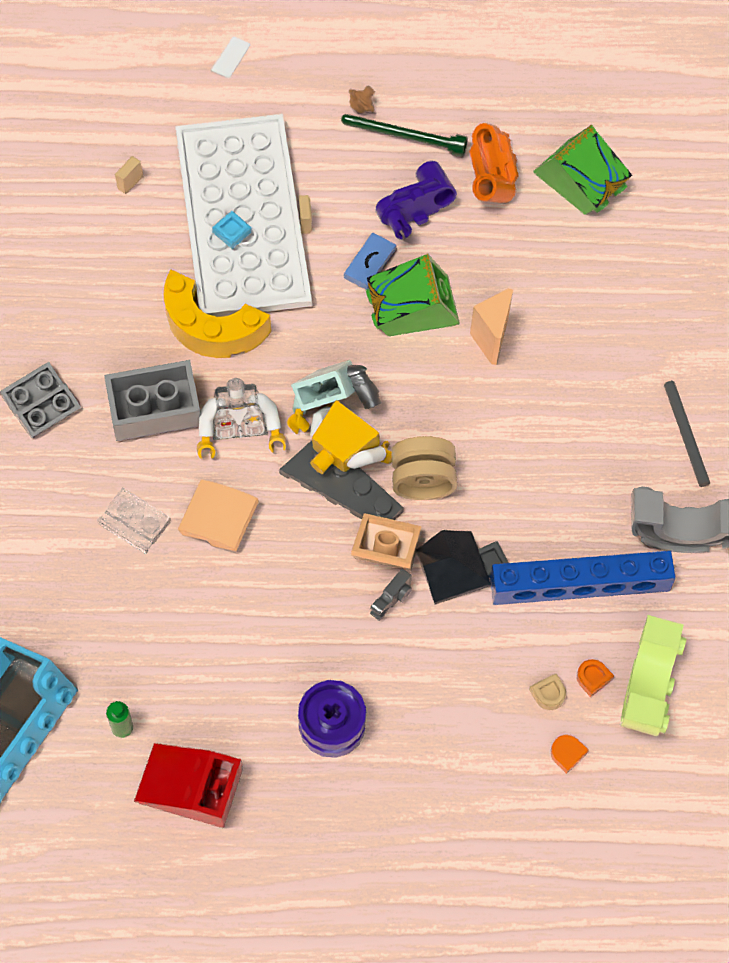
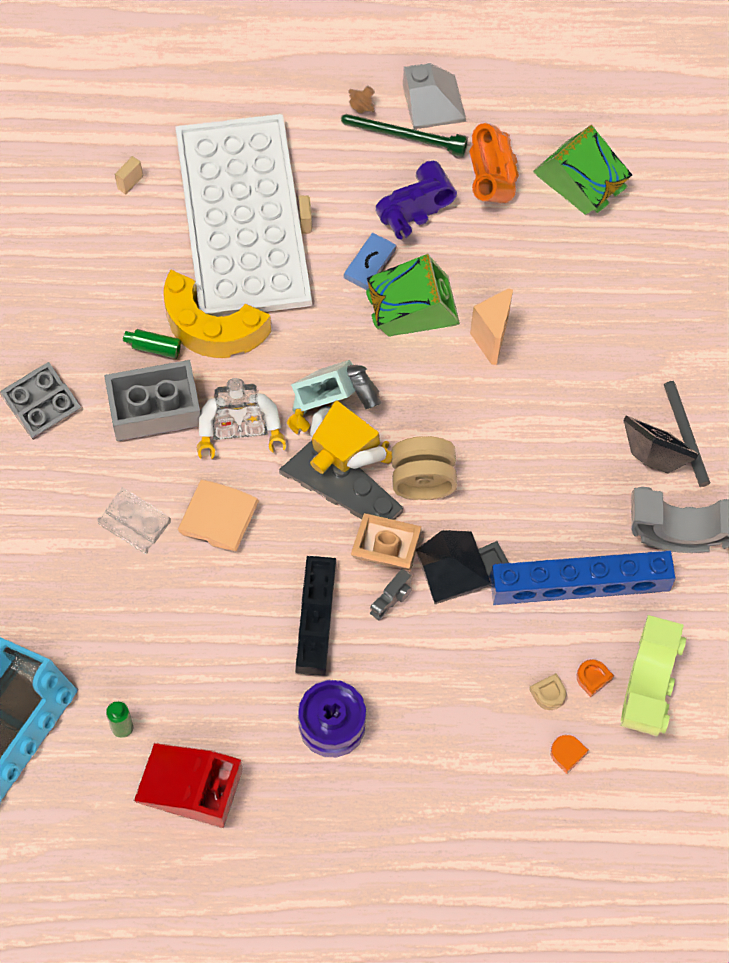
white sticker [211,36,251,78] -> none
medium azure tile [212,211,252,249] -> none
none -> green cylinder [123,329,181,359]
none -> black slope [295,555,336,676]
none -> light grey slope [403,63,466,130]
none -> black slope [623,415,699,474]

